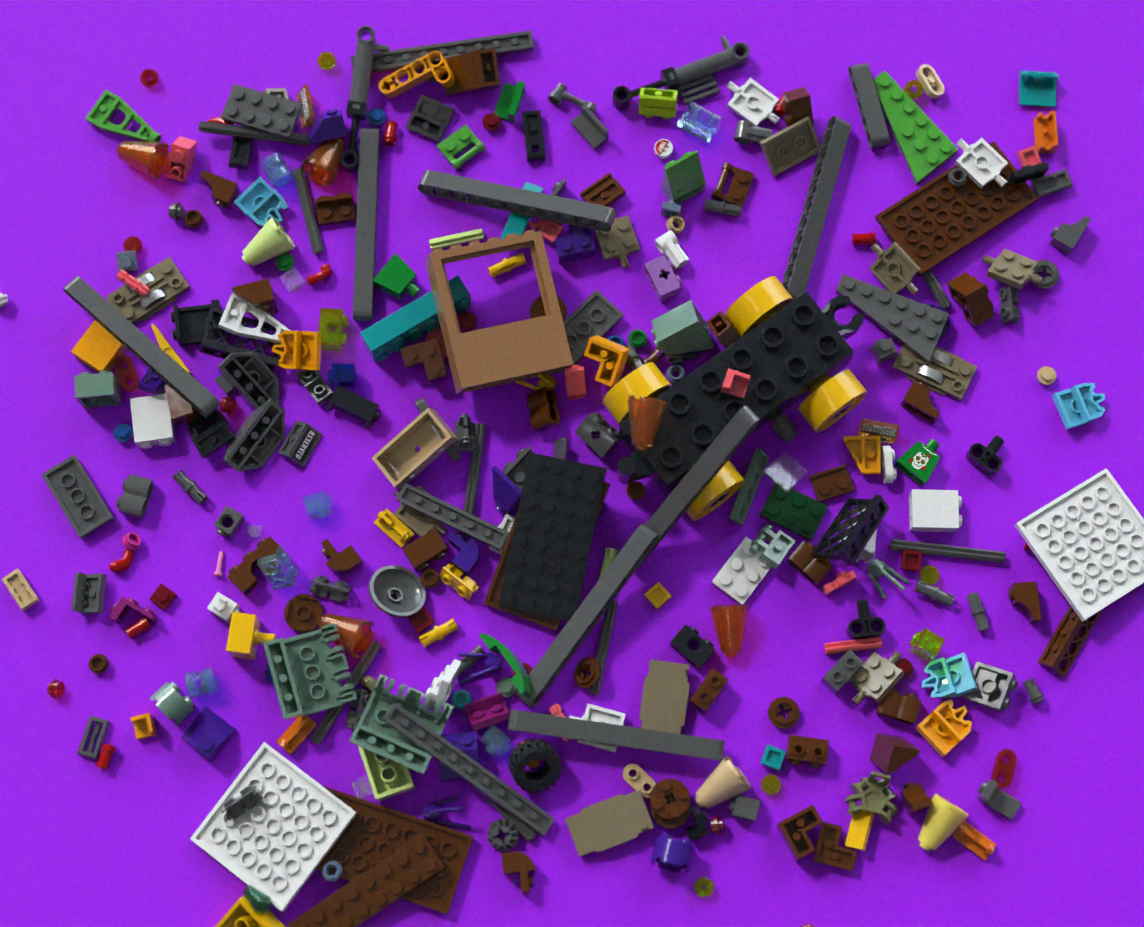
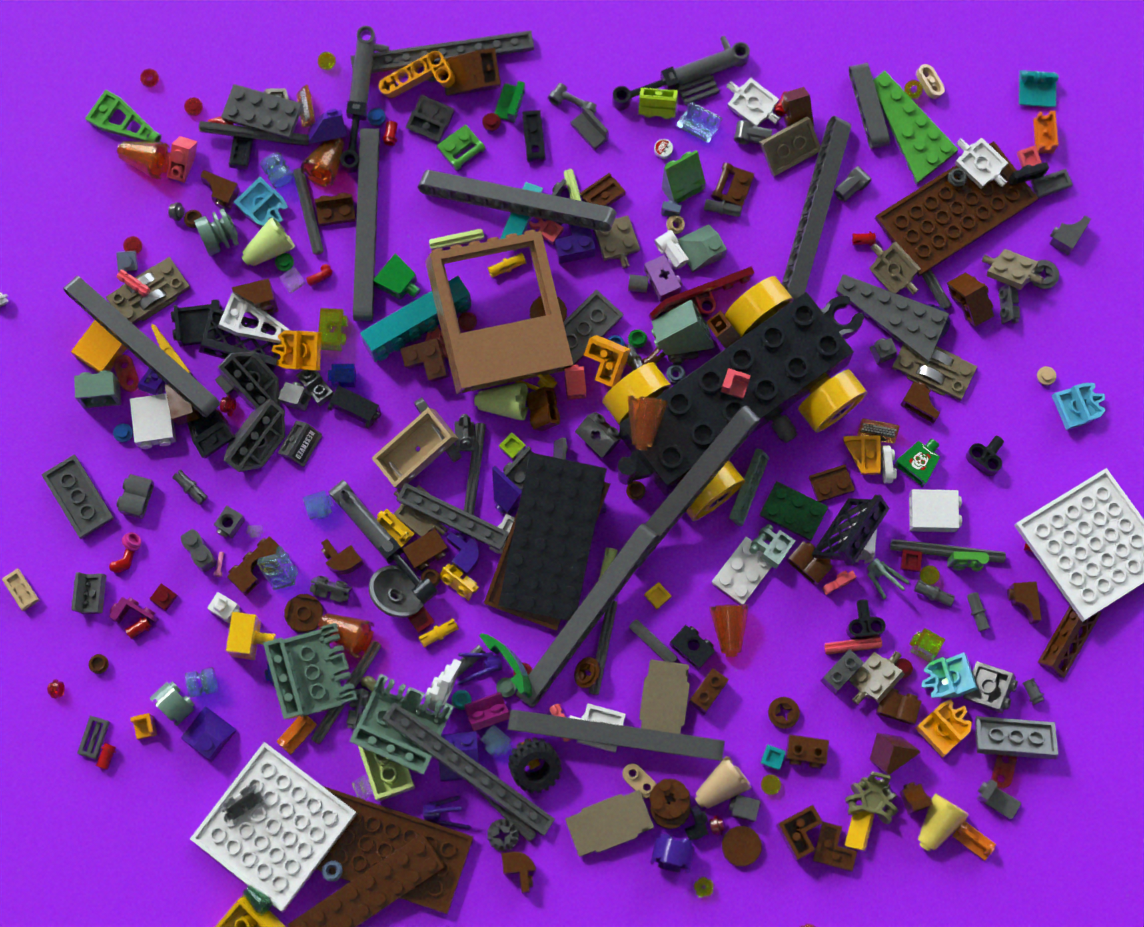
clear piece [763,452,808,493] -> none
none -> dark grey brick [181,529,216,573]
none -> clear red plate [184,97,203,116]
none -> sand green wheel [194,208,239,256]
none -> brick [278,382,312,411]
none -> dark grey piece [328,480,439,605]
none -> yellowish green cone [474,382,528,420]
none -> lime plate [499,433,526,460]
none -> yellowish green axle [564,169,581,201]
none -> dark grey beam [628,274,649,293]
none -> dark grey axle [629,619,677,663]
none -> dark red piece [649,266,754,320]
none -> sand green slope [678,224,727,273]
none -> reddish brown tile [722,826,761,866]
none -> dark grey piece [834,166,872,202]
none -> bright green plate [947,552,989,572]
none -> plate [975,716,1058,759]

